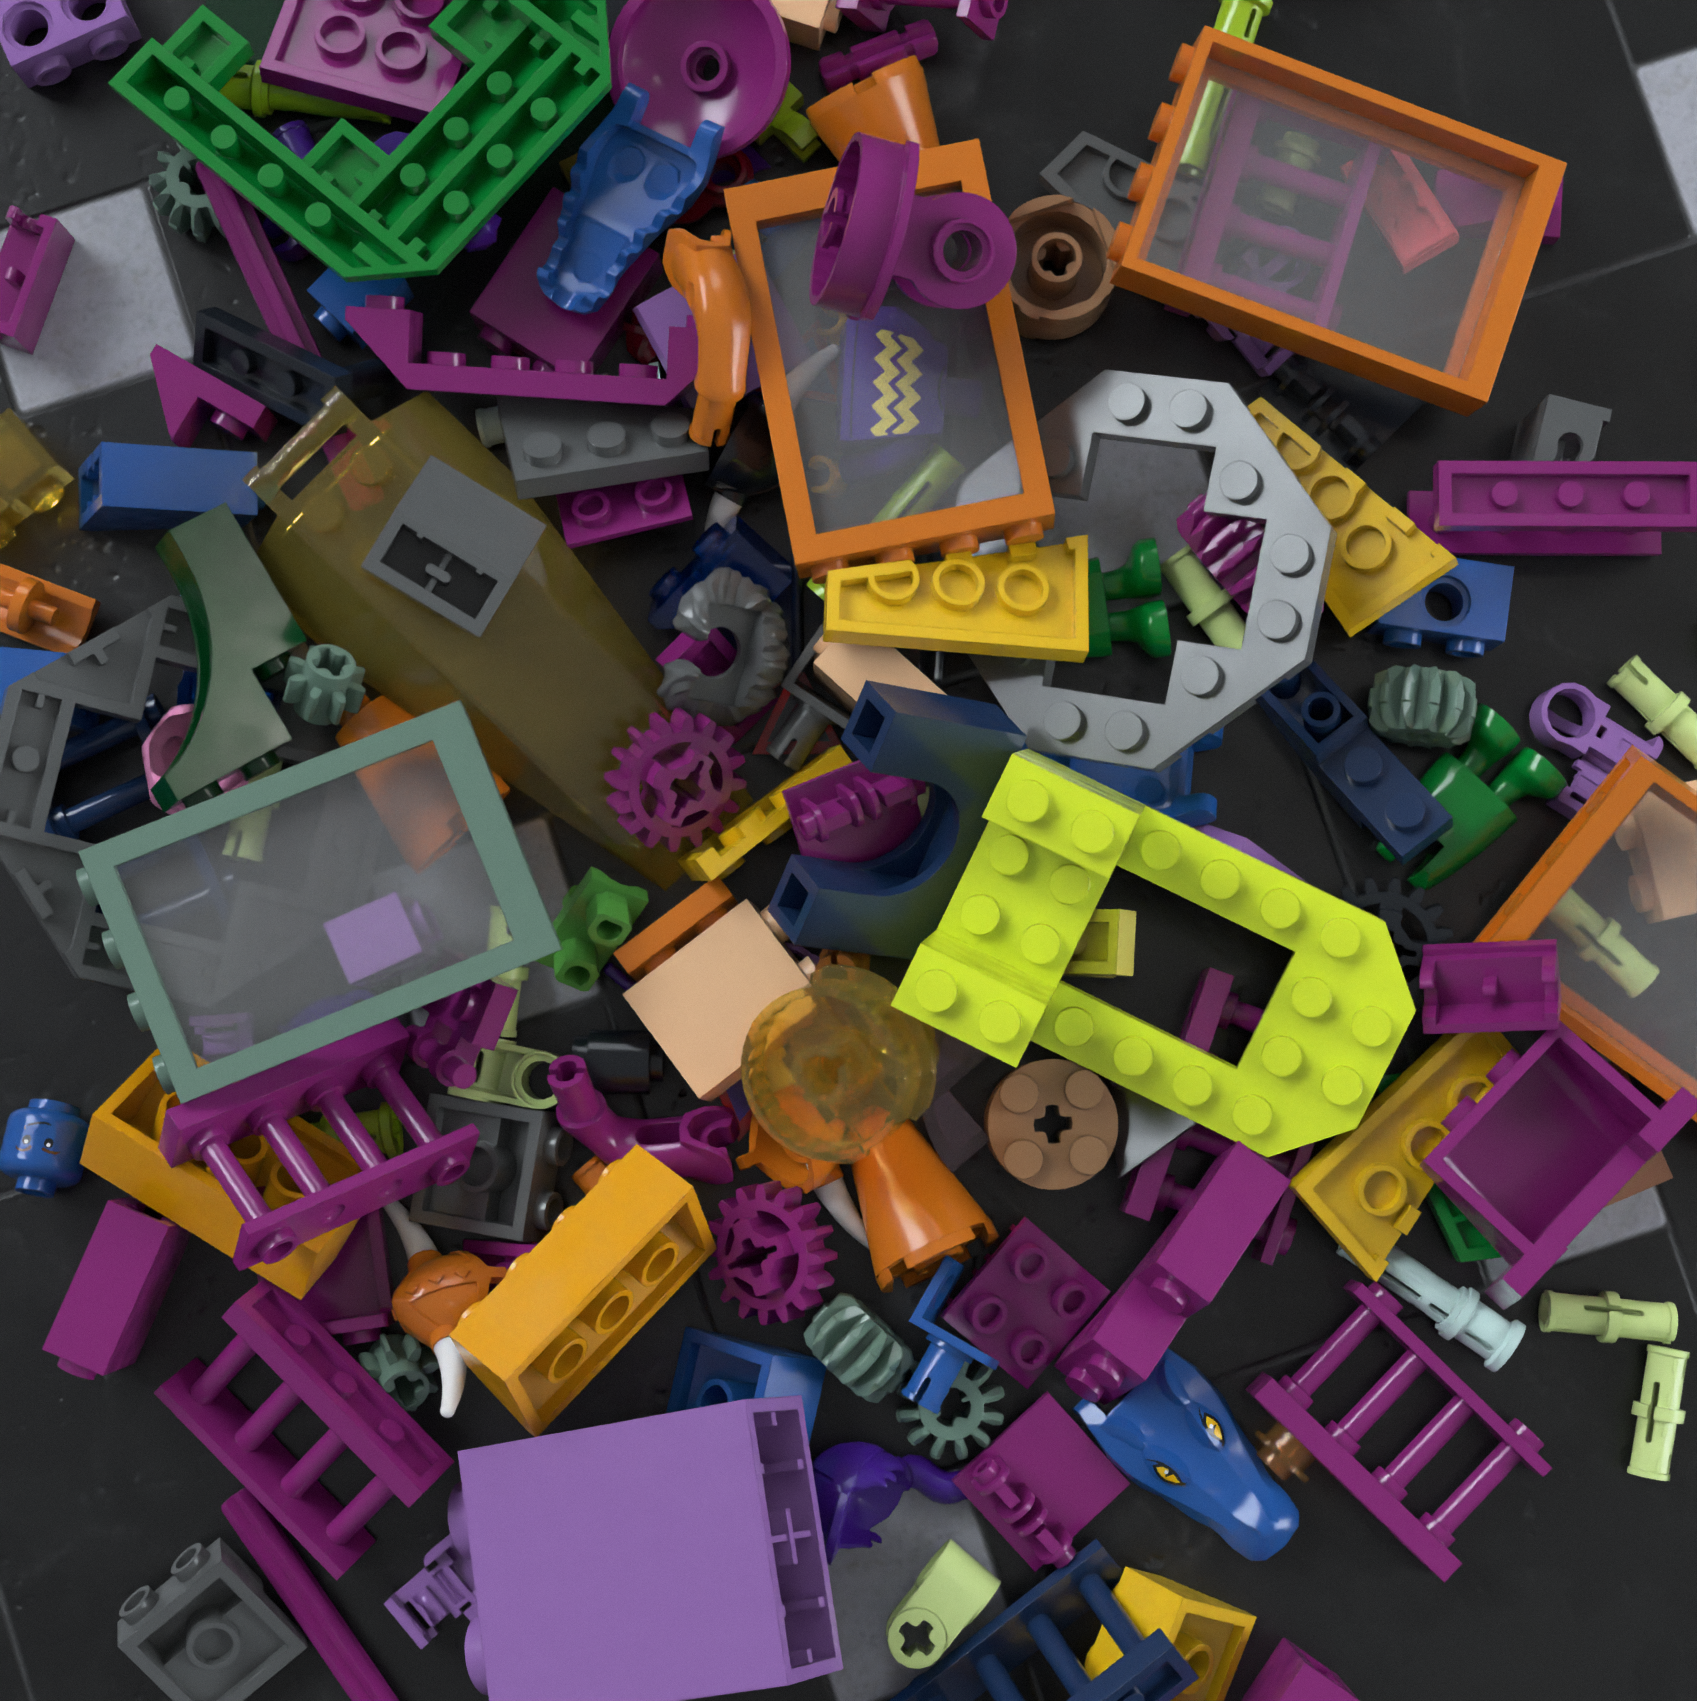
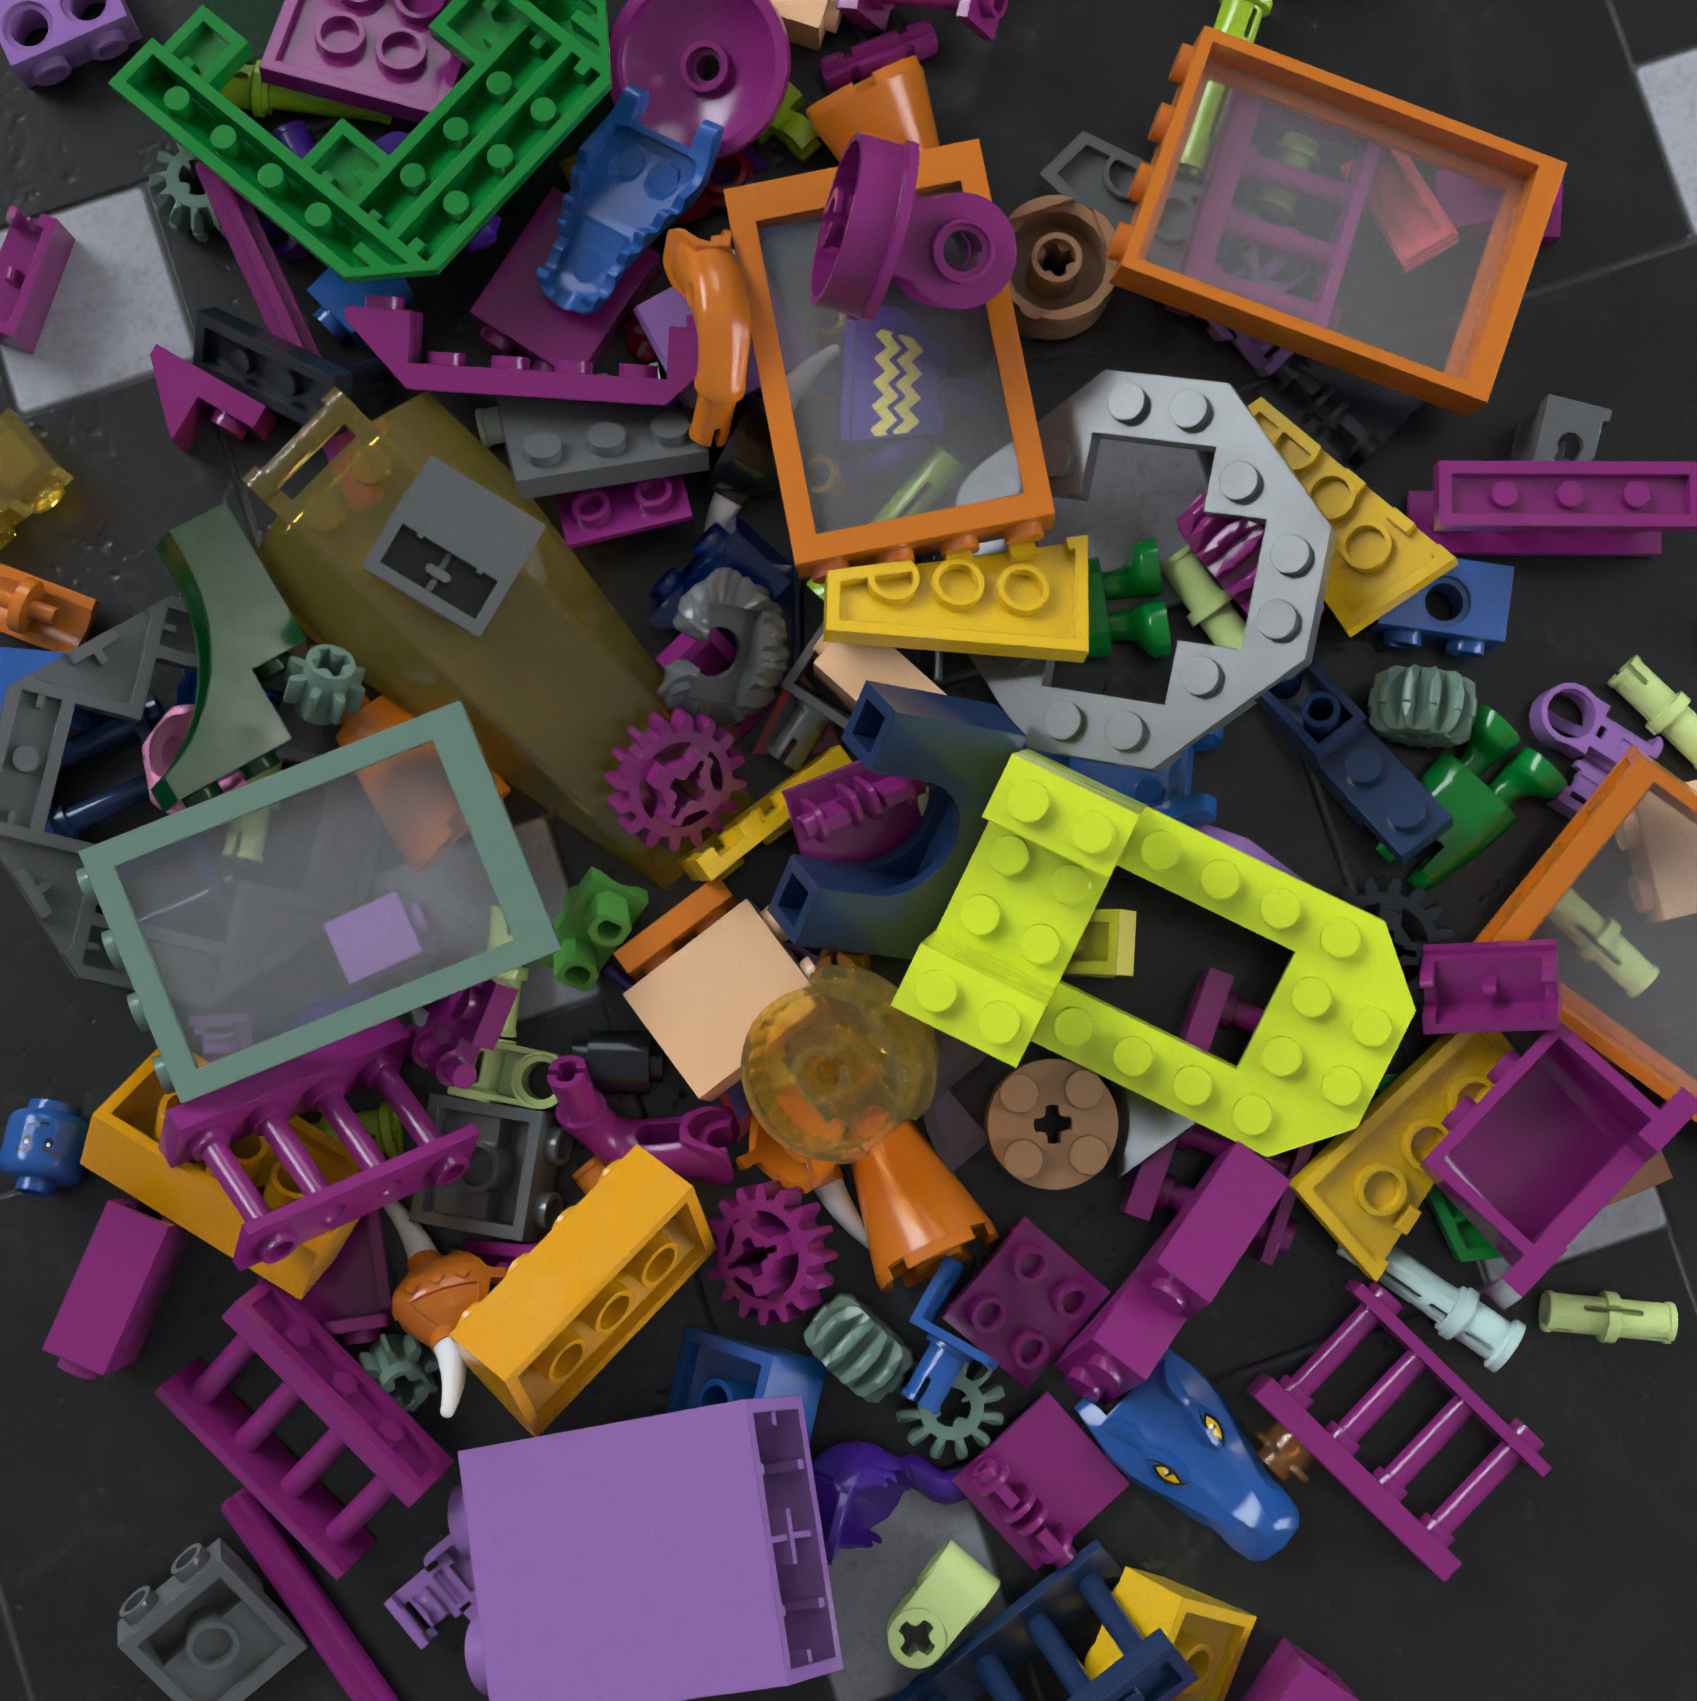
blue slope [78,442,267,531] -> none
yellowish green pin [1627,1344,1690,1481] -> none

